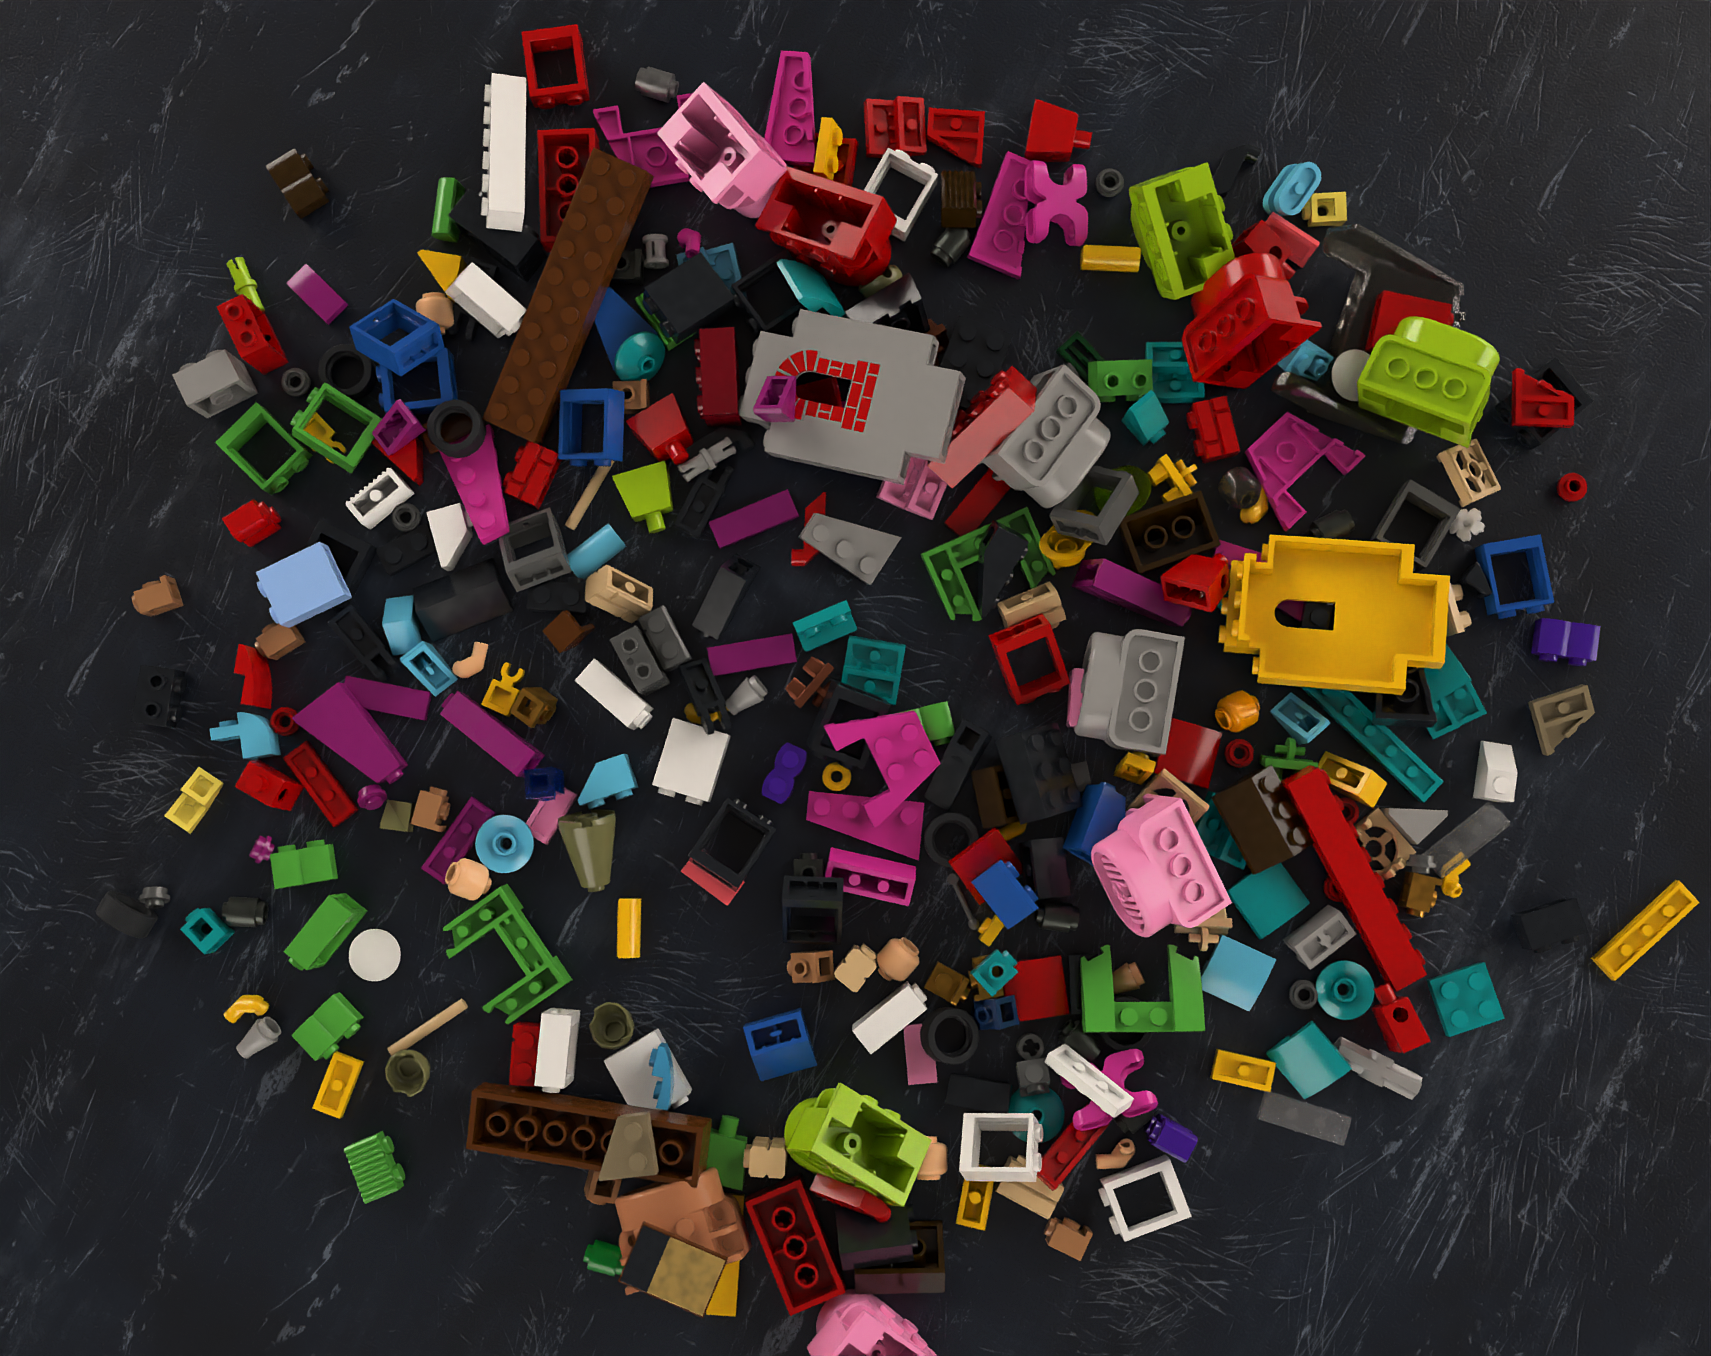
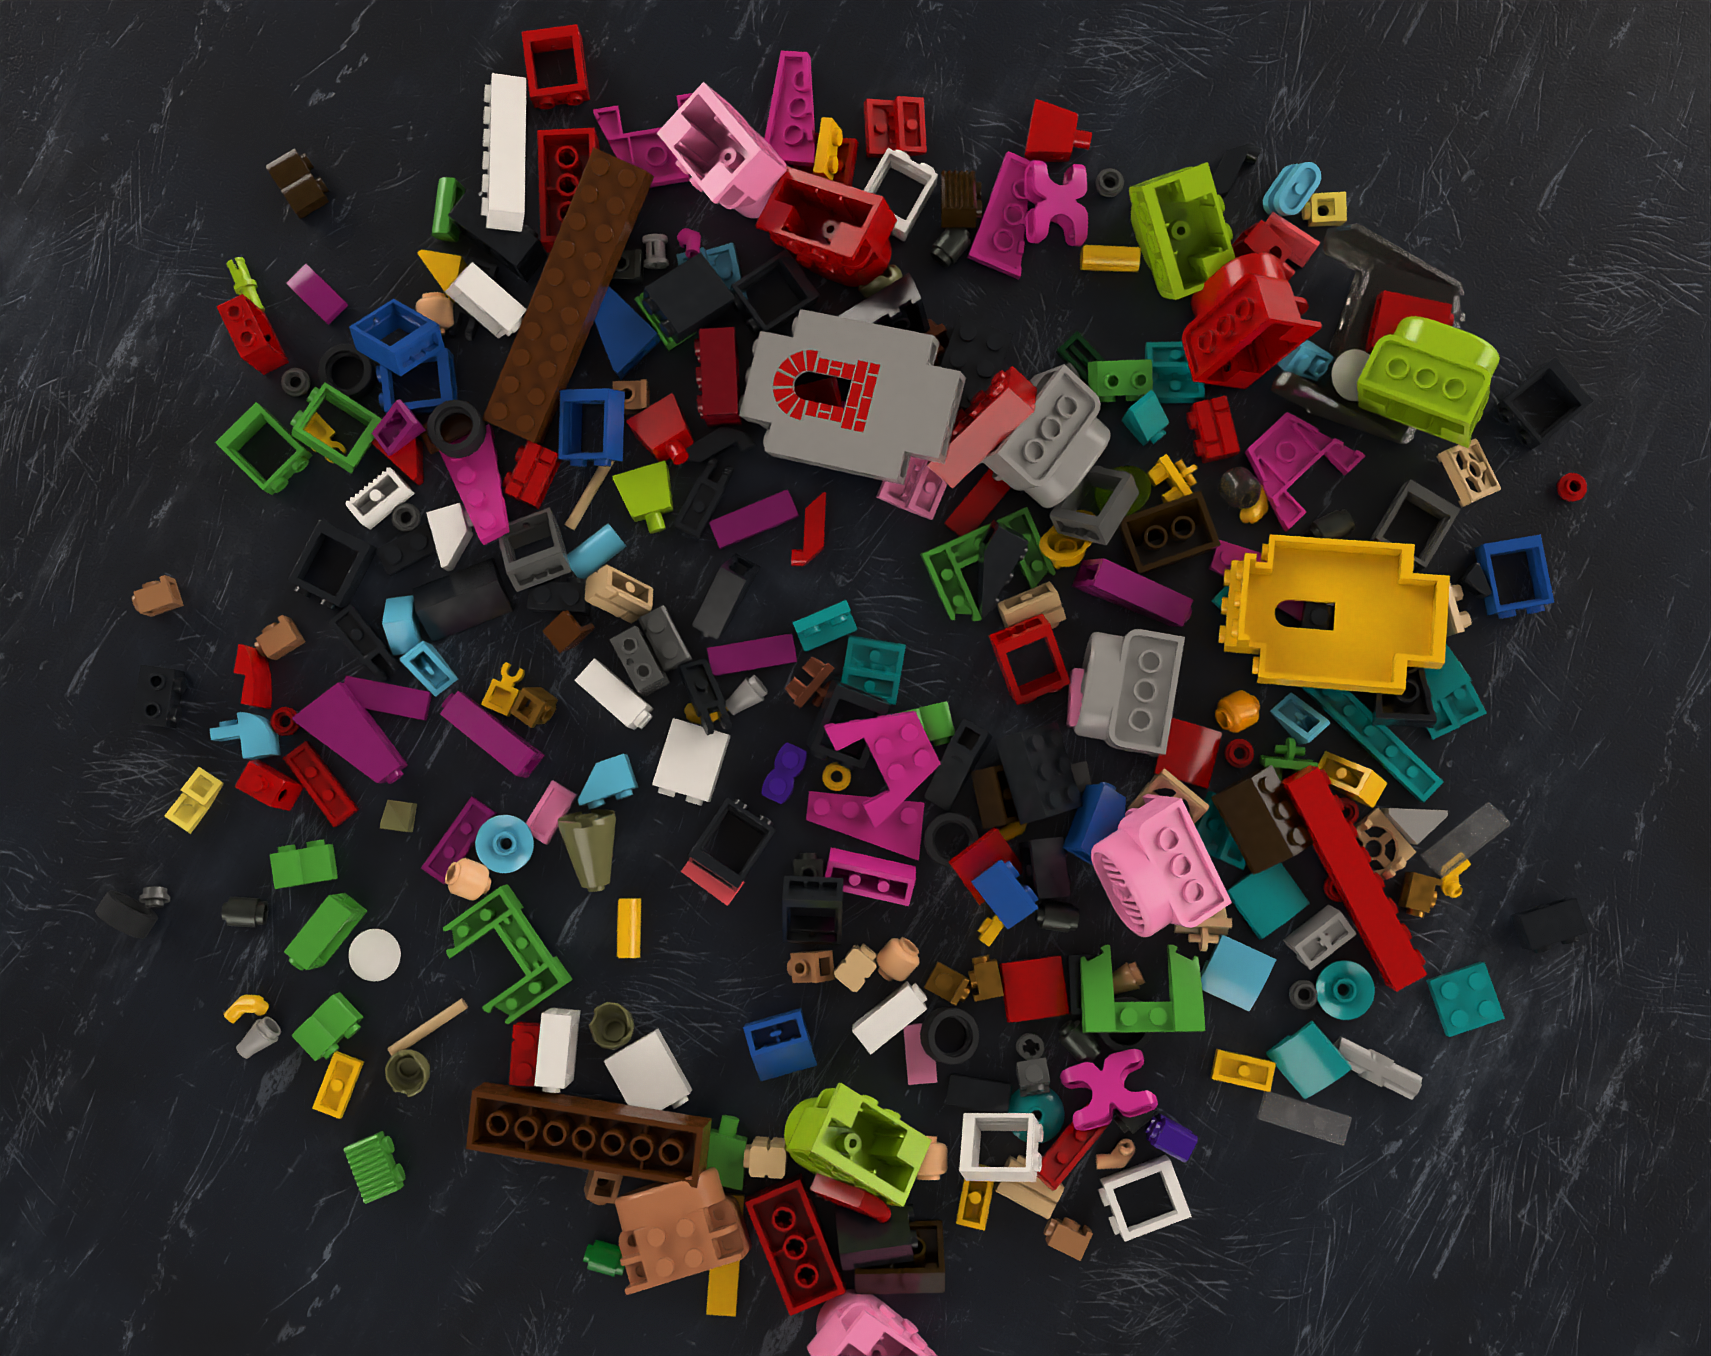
light grey brick [172,349,258,418] -> none
teal brick [180,907,235,954] -> none
red brick [222,499,282,547] -> none
magenta plate [249,835,275,864] -> none
light blue brick [256,542,352,628] -> none
magenta plate [357,784,387,810] -> none
medium nougat brick [410,786,451,832] -> none
light nougat arm [452,642,488,678] -> none
clear blue brick [524,767,565,801] -> none
dark tan wing [599,1111,659,1181] -> none
teal dish [614,331,665,381] -> none
tile [618,1221,728,1318] -> none
flat silver brick [635,67,679,103] -> none
dark azure slope [649,1042,674,1111] -> none
light grey pin [678,437,737,482] -> none
magenta slope [753,376,796,422] -> none
teal slope [776,259,845,317] -> none
light grey wing [799,513,902,585] -> none
red wing [927,108,985,168] -> none
dark grey hinge [947,873,980,930] -> none
teal brick [970,949,1018,997] -> none
dark blue brick [971,995,1019,1030] -> none
white plate [1045,1044,1134,1118] -> none
yellow plate [1113,751,1156,785] -> none
red torso [1160,553,1230,613] -> none
red torso [1372,982,1431,1053] -> none
dark grey plate [1406,854,1437,873] -> none
white plant [1449,508,1485,542] -> none
white slope [1473,741,1517,803] -> none
red wing [1512,368,1574,428] -> none
dark tan wing [1528,684,1595,756] -> none
dark purple brick [1531,618,1601,667] -> none
yellow tile [1591,880,1700,981] -> none

